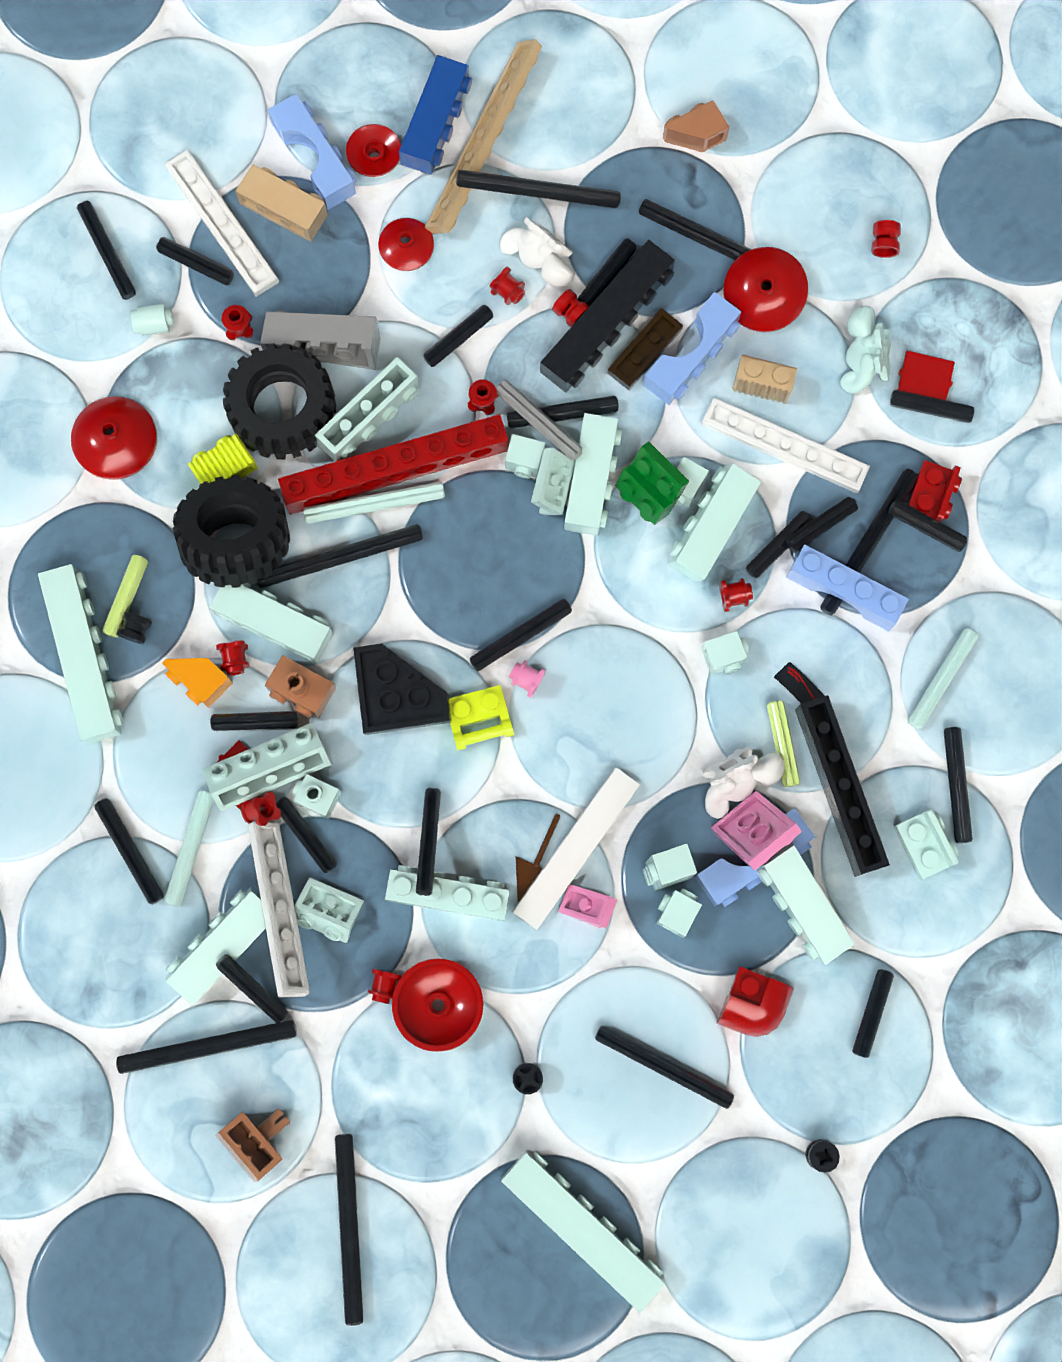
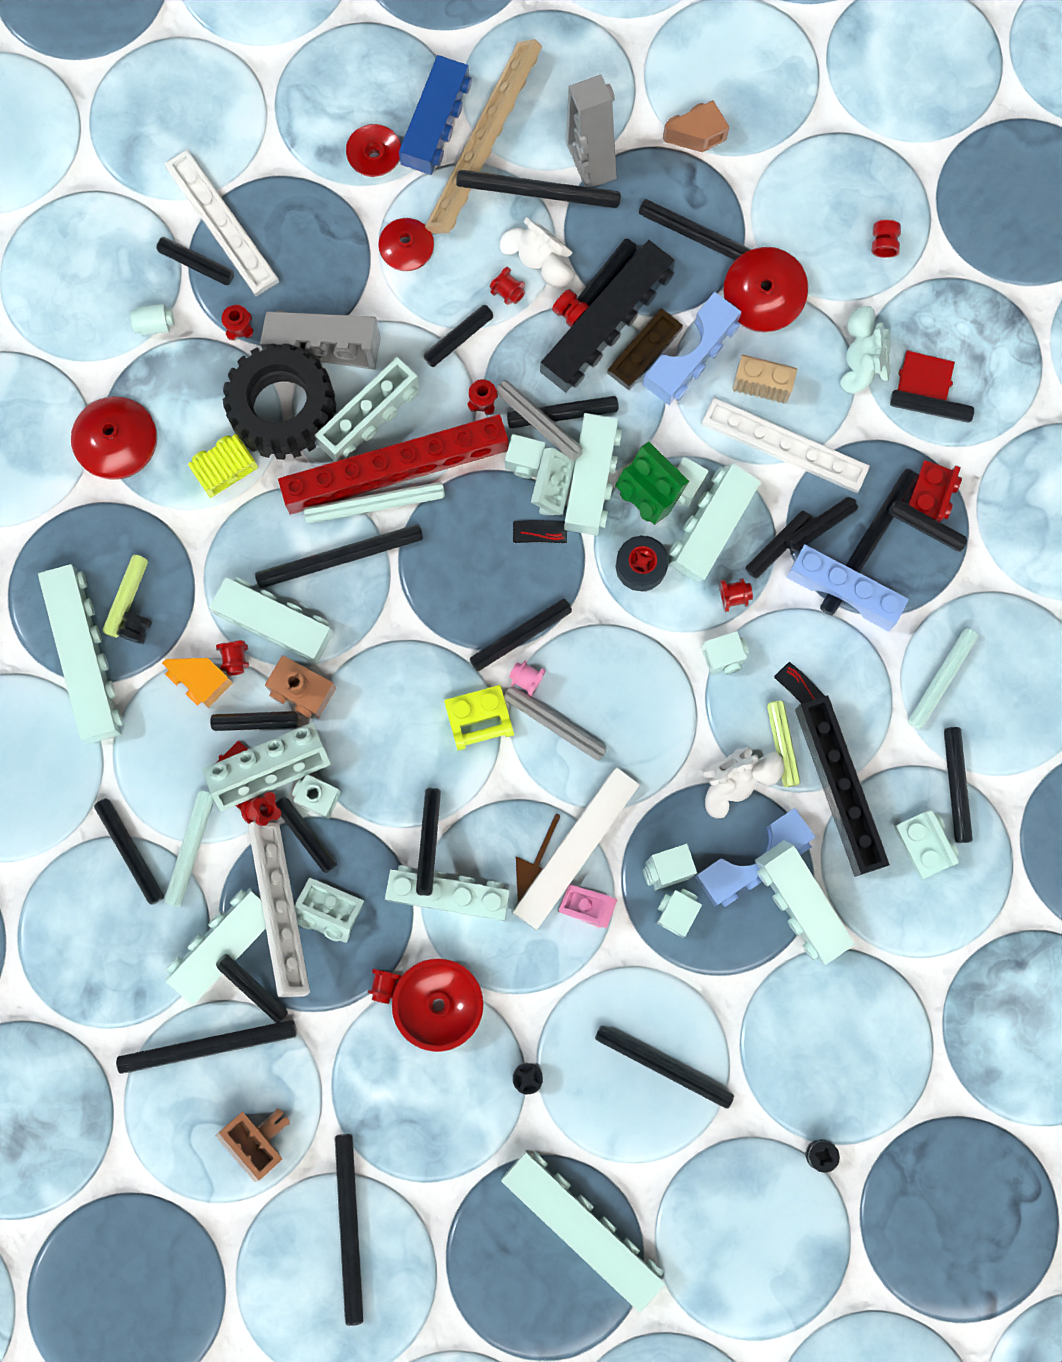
black axle [77,200,136,300] -> none
black tyre [173,475,290,588] -> none
tan brick [235,164,328,242] -> none
light blue arch [268,94,357,210] -> none
black plate [353,643,452,735] -> none
bright pink plate [711,791,802,871] -> none
red brick [716,966,794,1037] -> none
black axle [852,969,894,1058] -> none
none -> light grey axle [504,686,607,761]
none -> black sticker [513,520,567,544]
none -> light grey wedge [566,74,617,188]
none -> black wheel [615,535,669,592]

